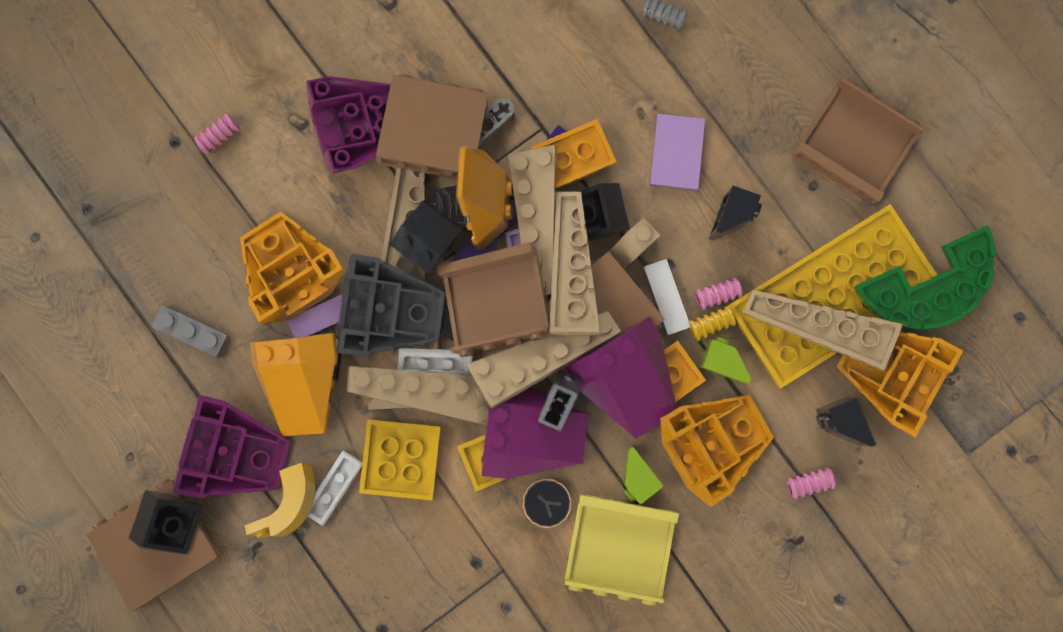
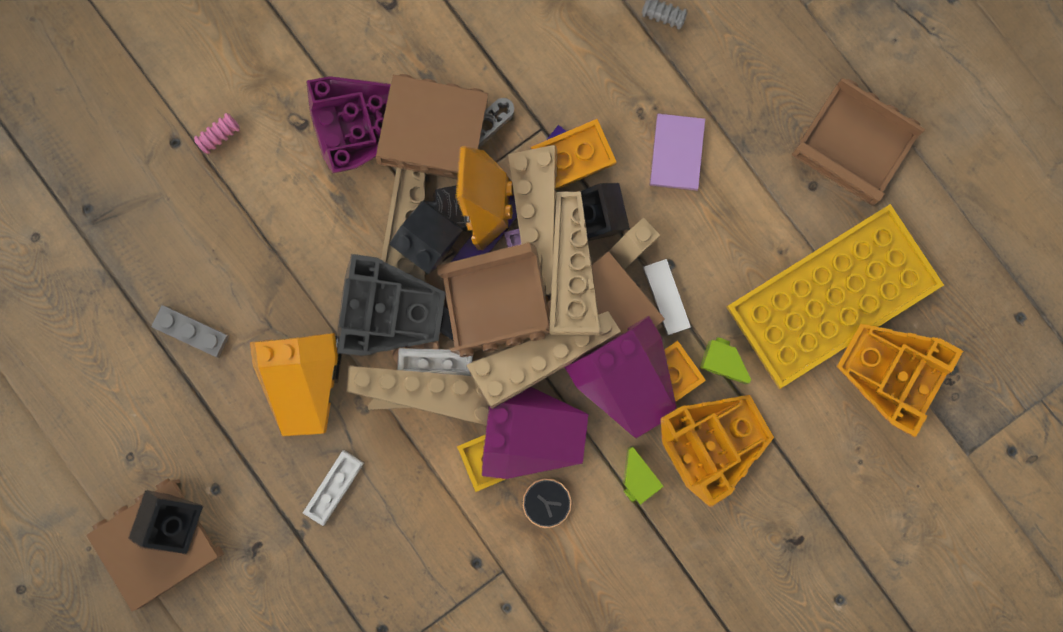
magenta wedge [172,395,291,498] -> none
light orange wedge [240,211,344,324] -> none
yellow arch [244,463,316,539] -> none
lavender tile [287,294,342,338] -> none
yellow plate [359,419,441,501] -> none
black torso [538,370,582,431] -> none
light yellow panel [564,493,679,606] -> none
yellow piece [689,306,736,341] -> none
bright pink piece [695,277,743,310] -> none
black slope [709,185,762,241] -> none
tan wing [742,290,903,371] -> none
bright pink piece [787,467,836,500] -> none
black slope [816,398,877,447] -> none
green plate [853,225,996,330] -> none

